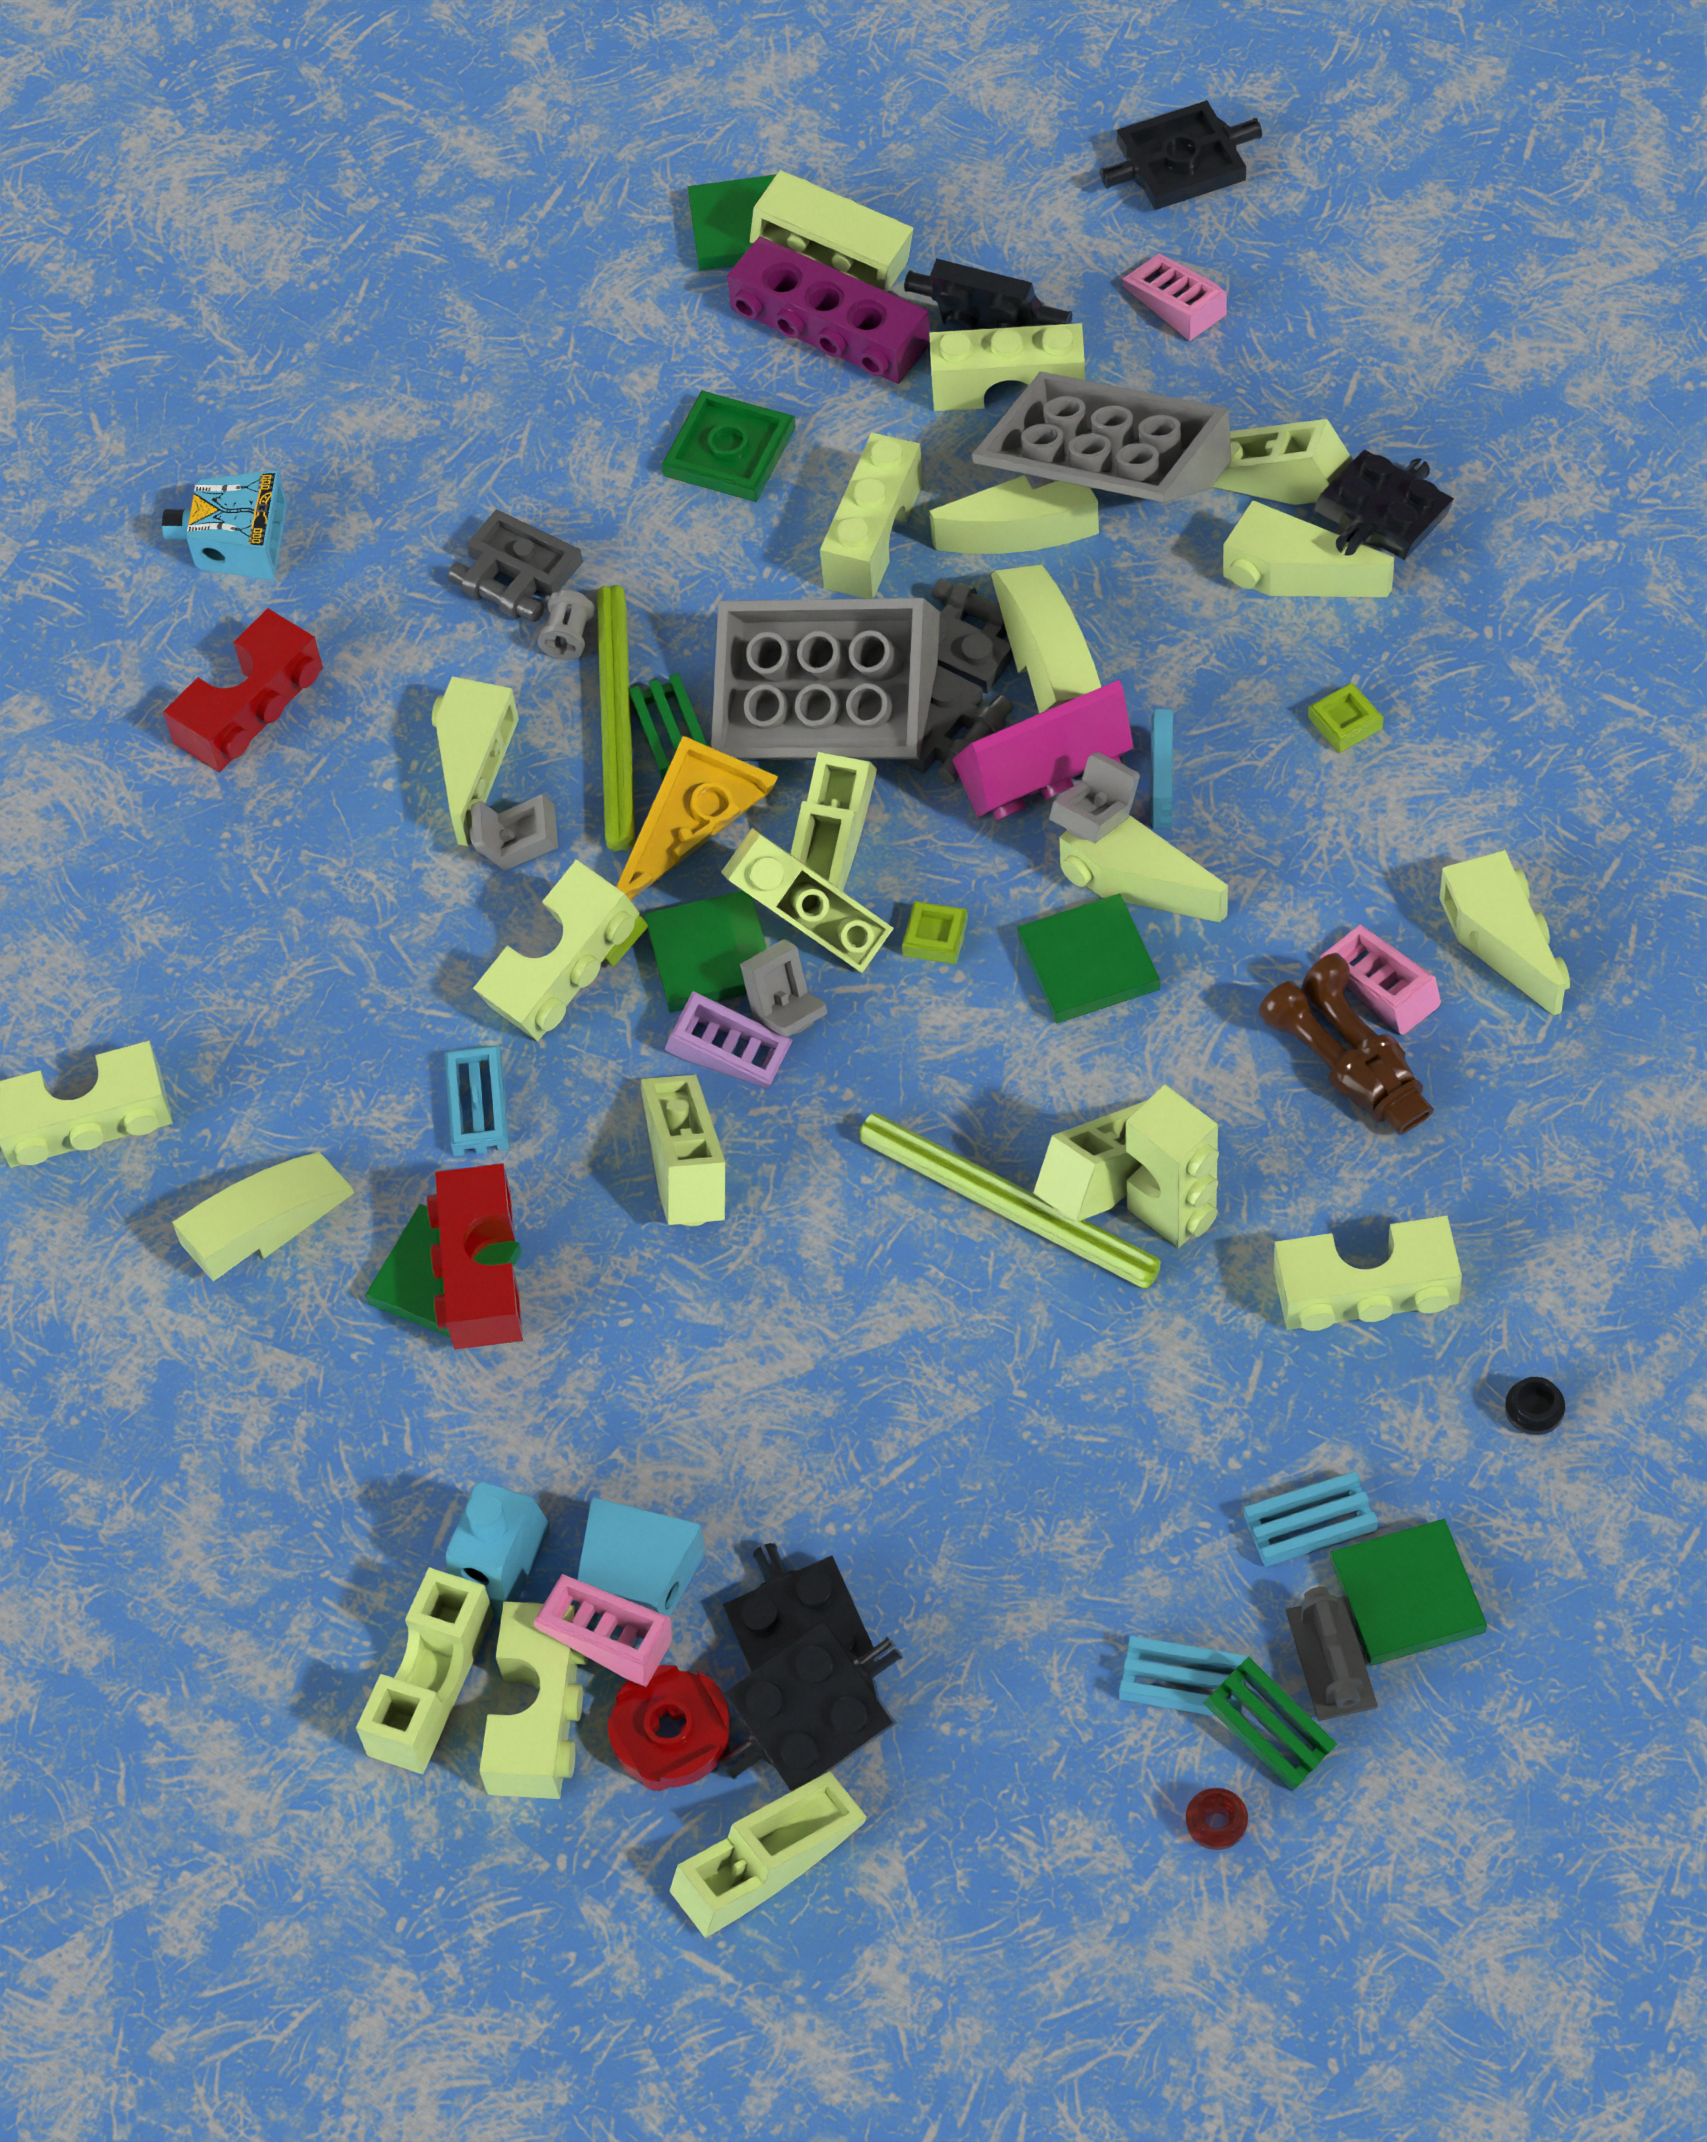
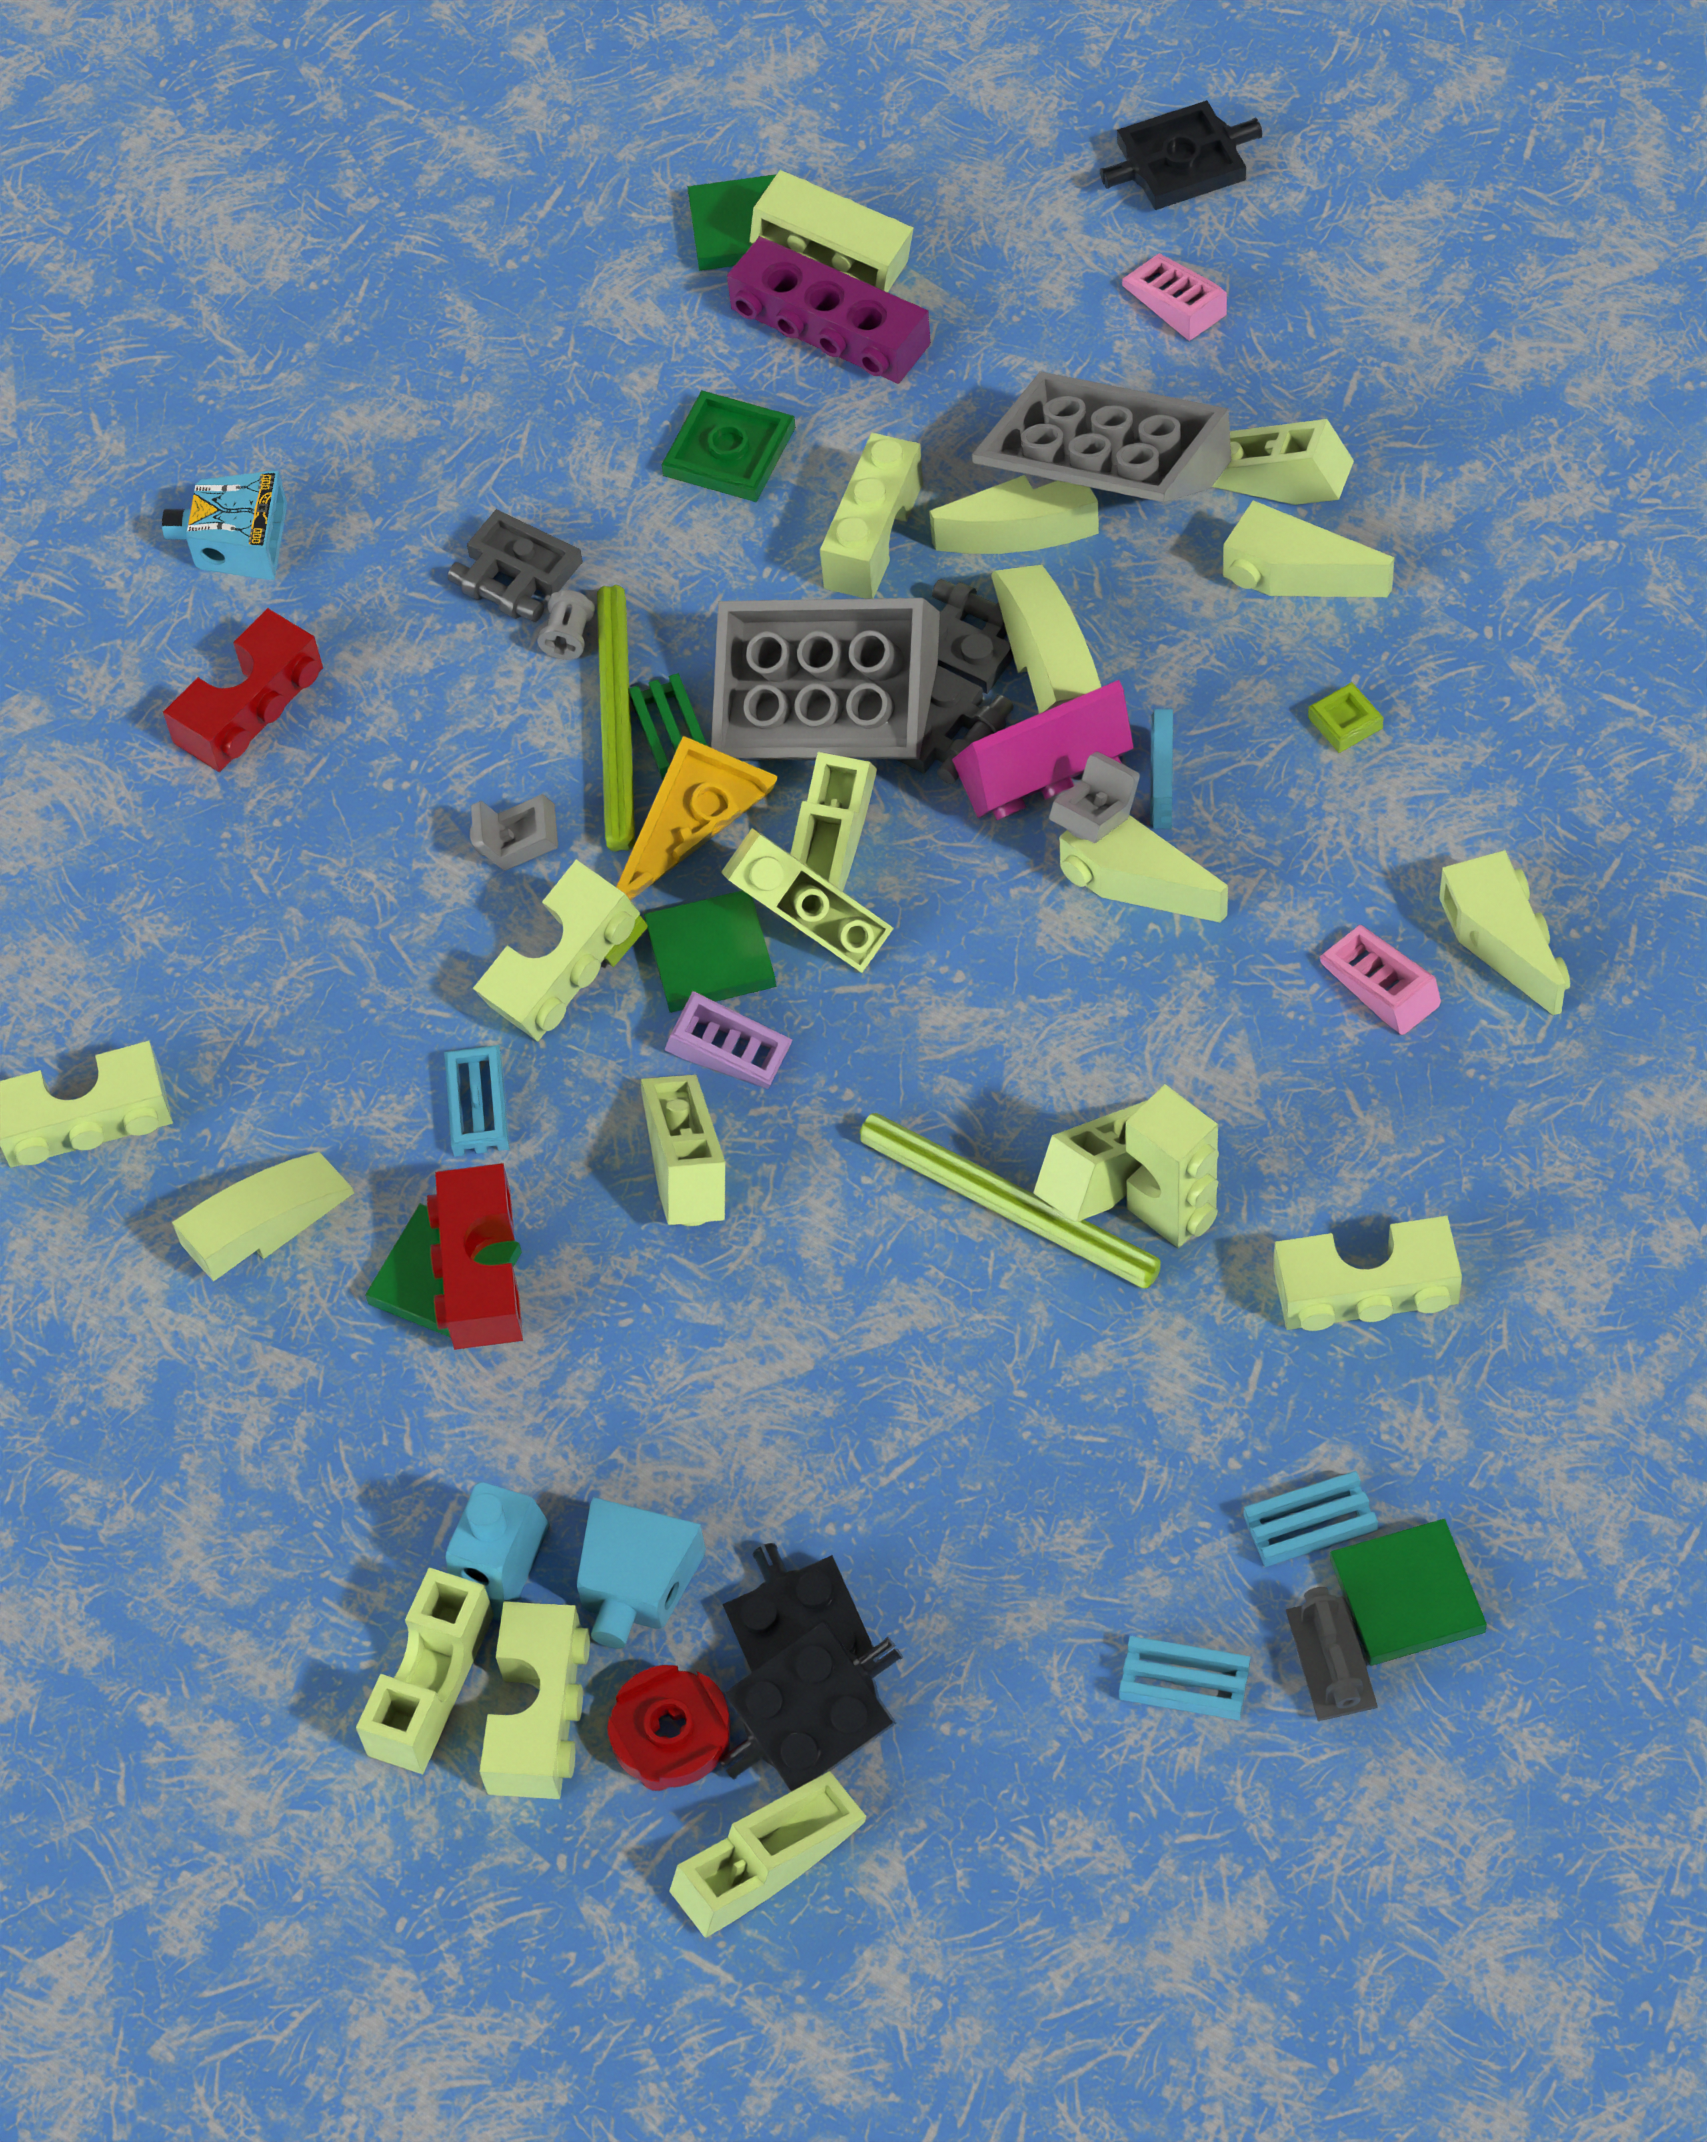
yellowish green slope [432,676,519,846] -> none
bright pink slope [534,1574,672,1687] -> none
light grey bracket [740,939,827,1037] -> none
lime tile [902,901,968,965] -> none
black plate [904,258,1072,331] -> none
yellowish green arch [929,323,1085,412] -> none
green tile [1017,893,1160,1024] -> none
clear red plate [1186,1788,1248,1850] -> none
green tile [1203,1656,1337,1791] -> none
reddish brown piece [1258,953,1434,1135] -> none
black plate [1314,449,1454,560] -> none
black plate [1505,1377,1565,1435] -> none

